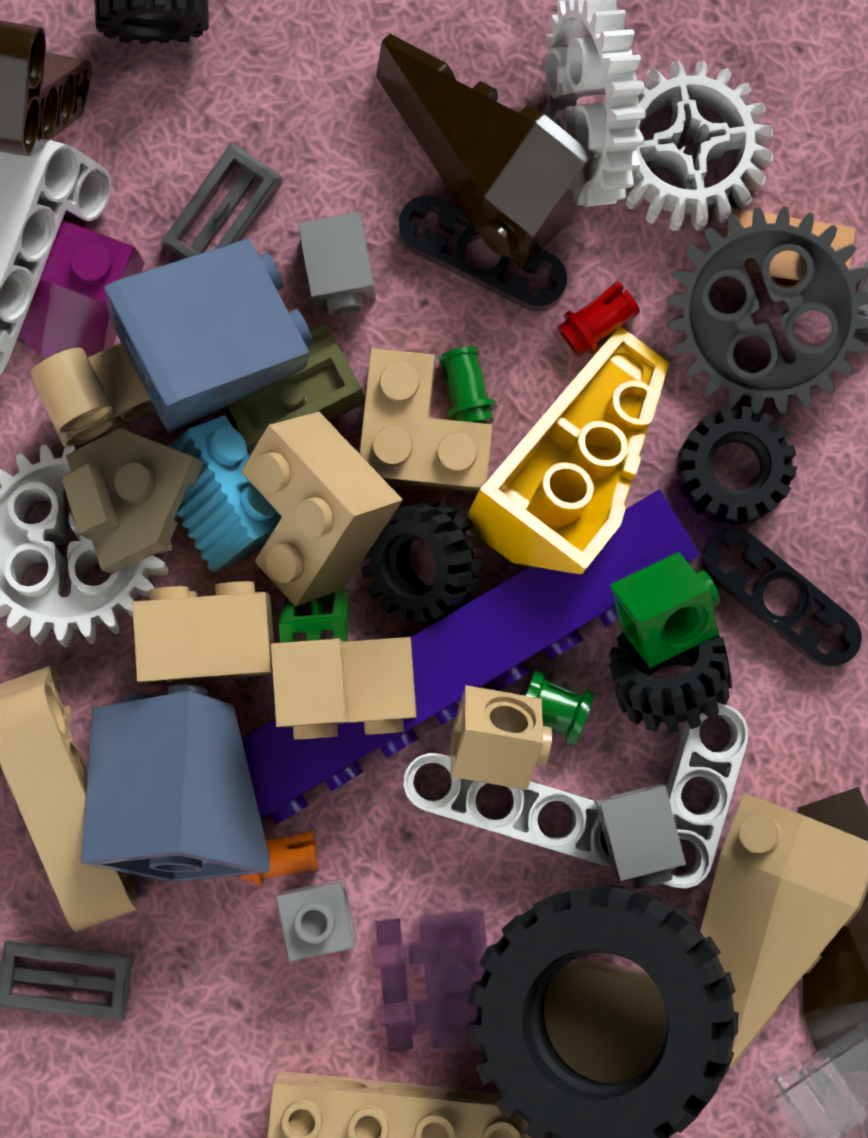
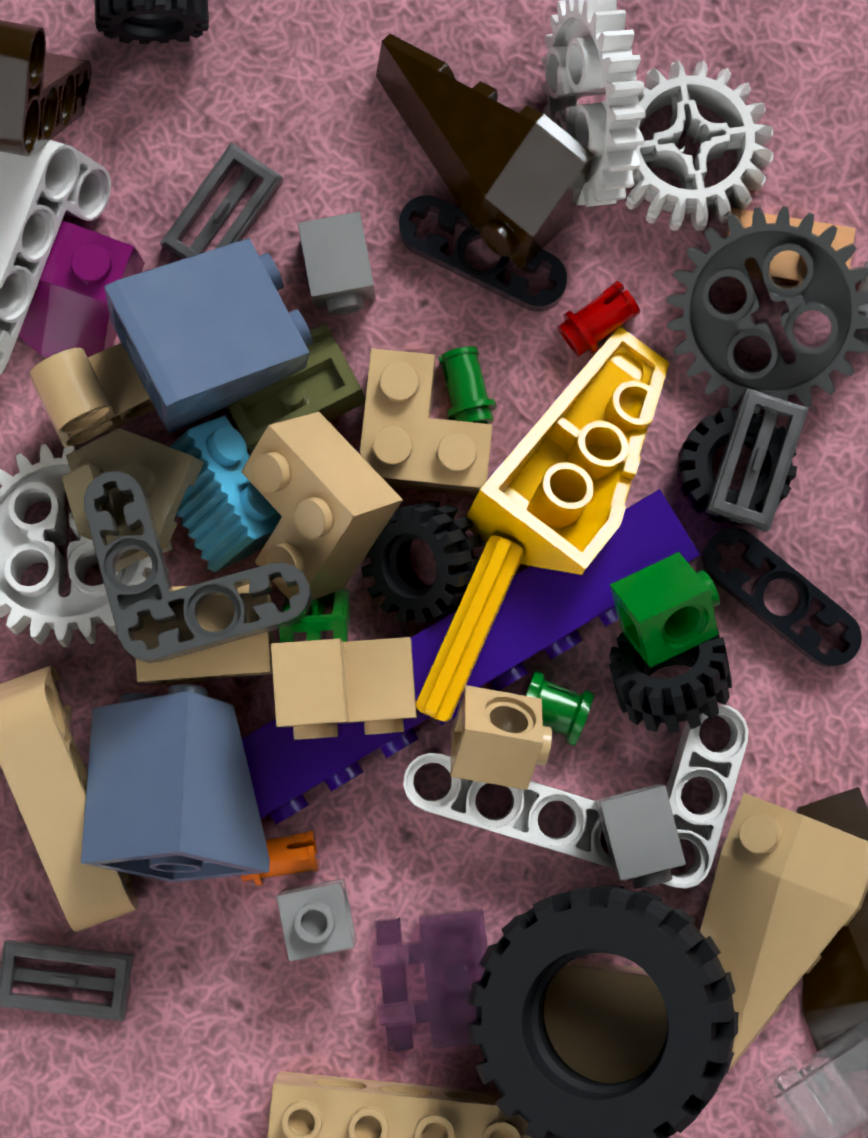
none -> dark grey beam [84,471,312,663]
none -> yellow axle [416,535,524,722]
none -> flat silver tile [705,388,809,532]

